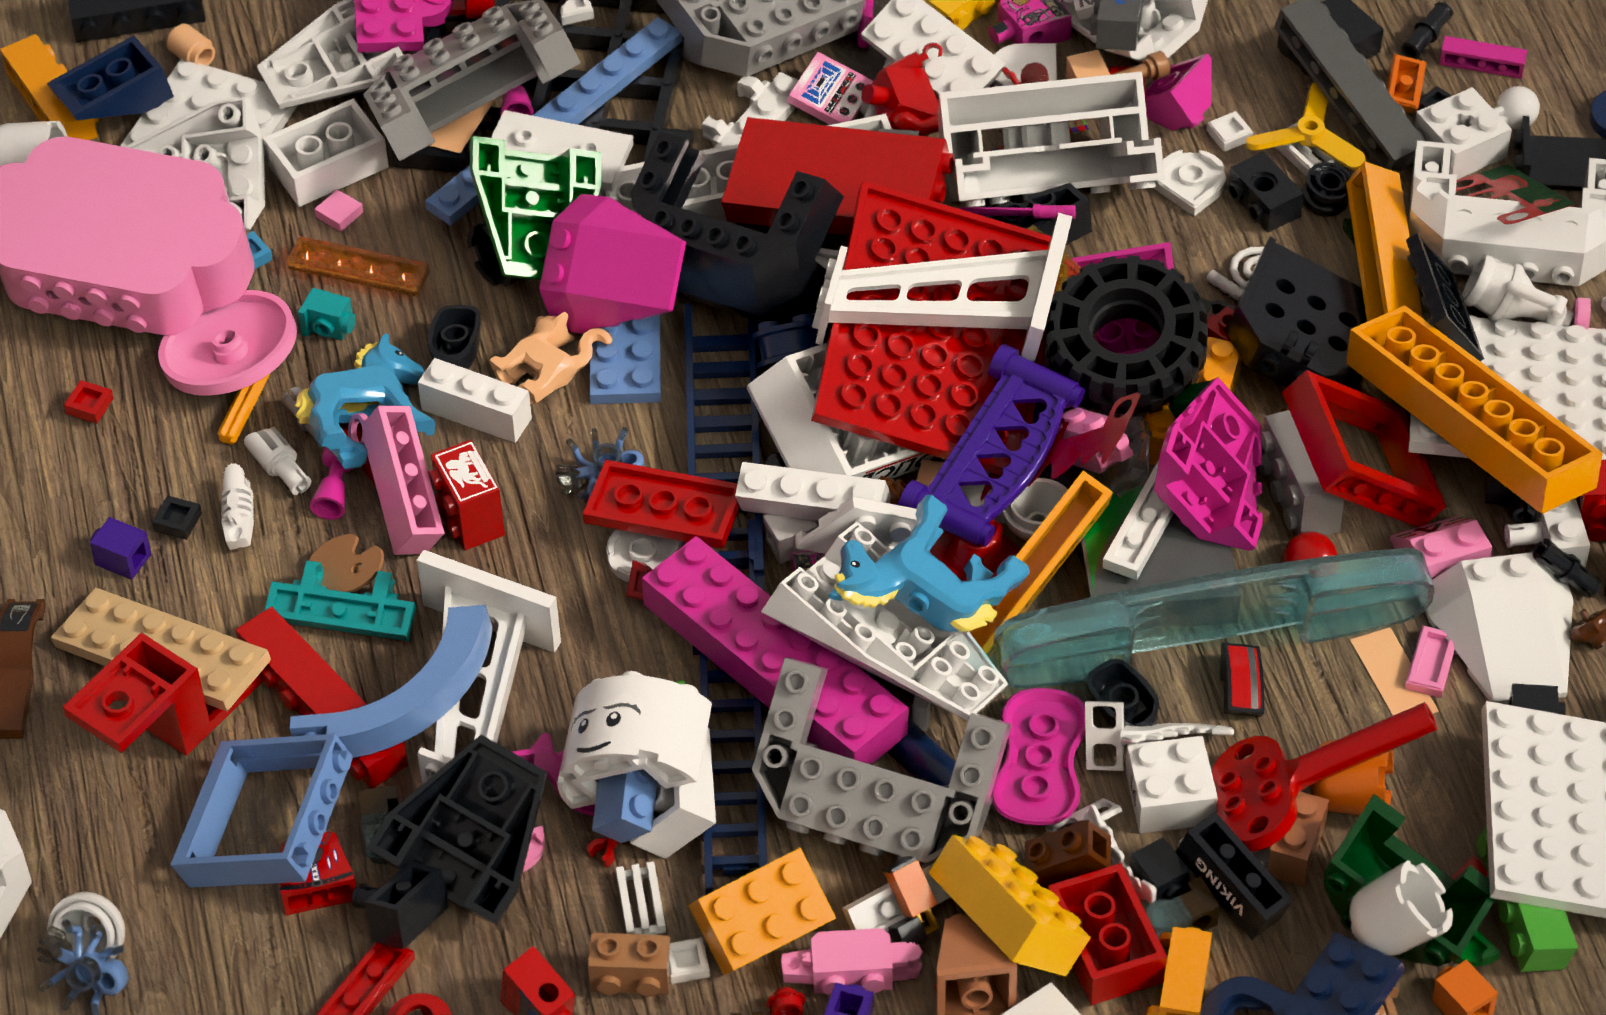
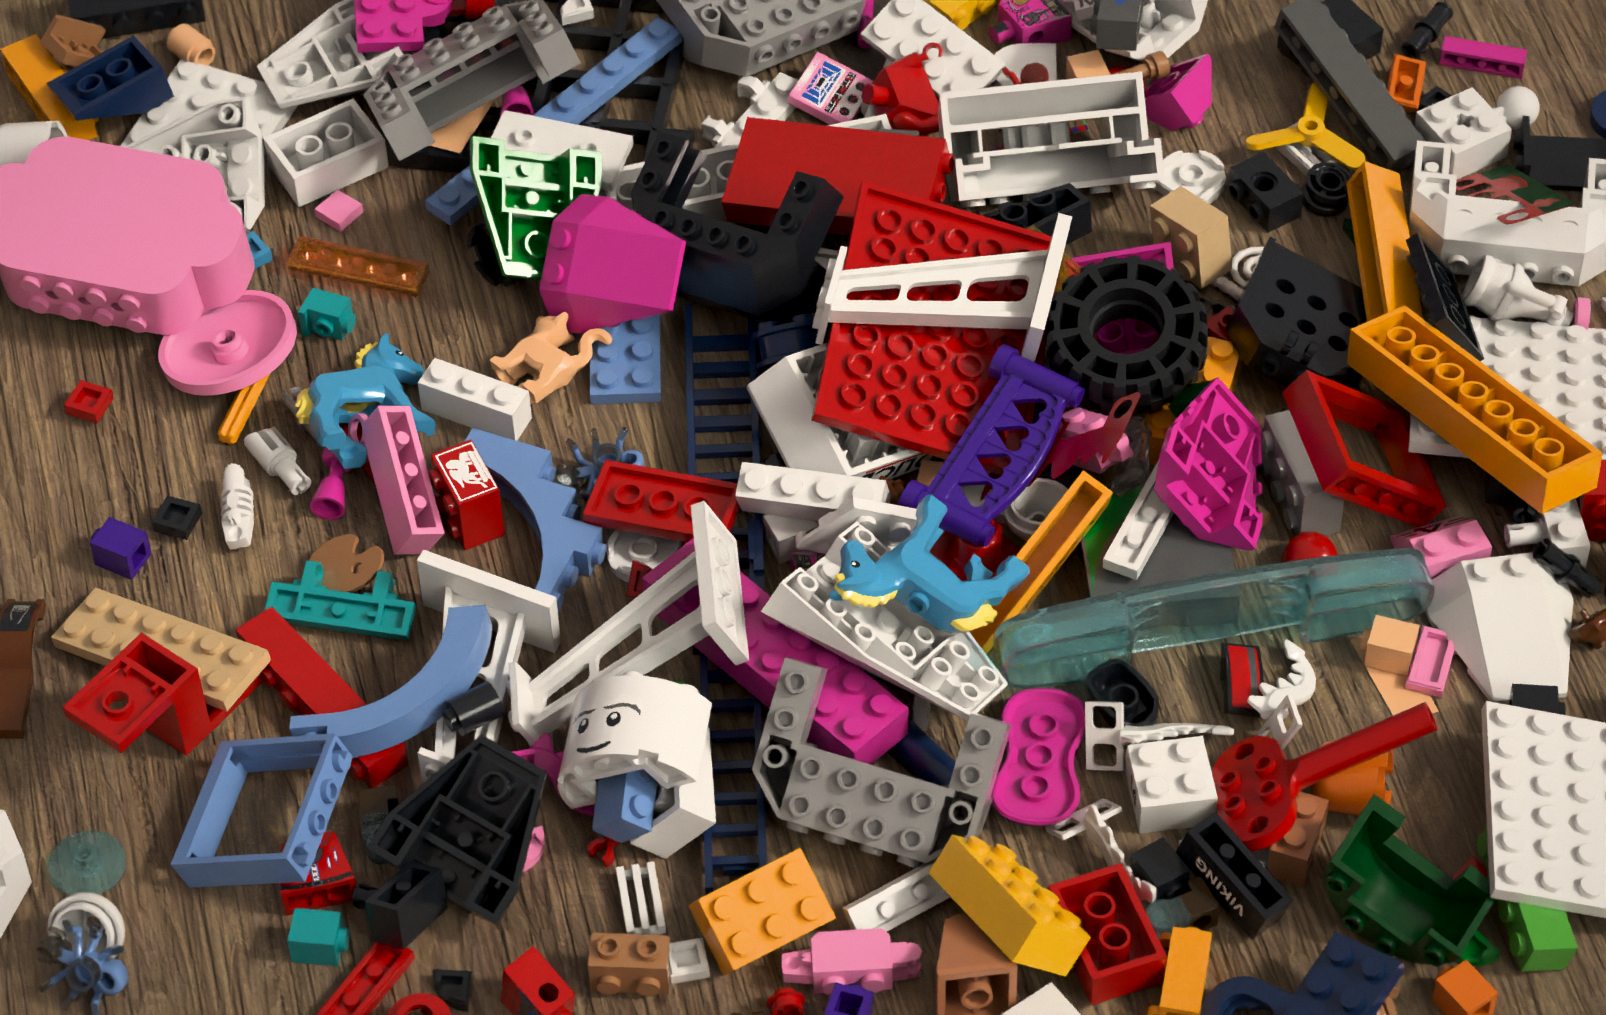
black piece [427,305,481,369] -> none
piece [882,856,939,945] -> none
dark pink piece [958,204,1076,219] -> none
reddish brown brick [1023,820,1111,889] -> none
white tile [1206,111,1253,152] -> none
white cylinder [1349,860,1453,956] -> none
none -> medium nougat bracket [40,15,106,68]
none -> clear light blue dish [48,830,126,895]
none -> teal brick [287,908,350,966]
none -> black tile [433,969,473,1012]
none -> black brick [442,681,504,736]
none -> medium blue arch [464,427,607,614]
none -> white piece [506,501,749,749]
none -> tan brick [1150,186,1232,289]
none -> white piece [1247,639,1316,750]
none -> light nougat brick [1360,615,1420,676]

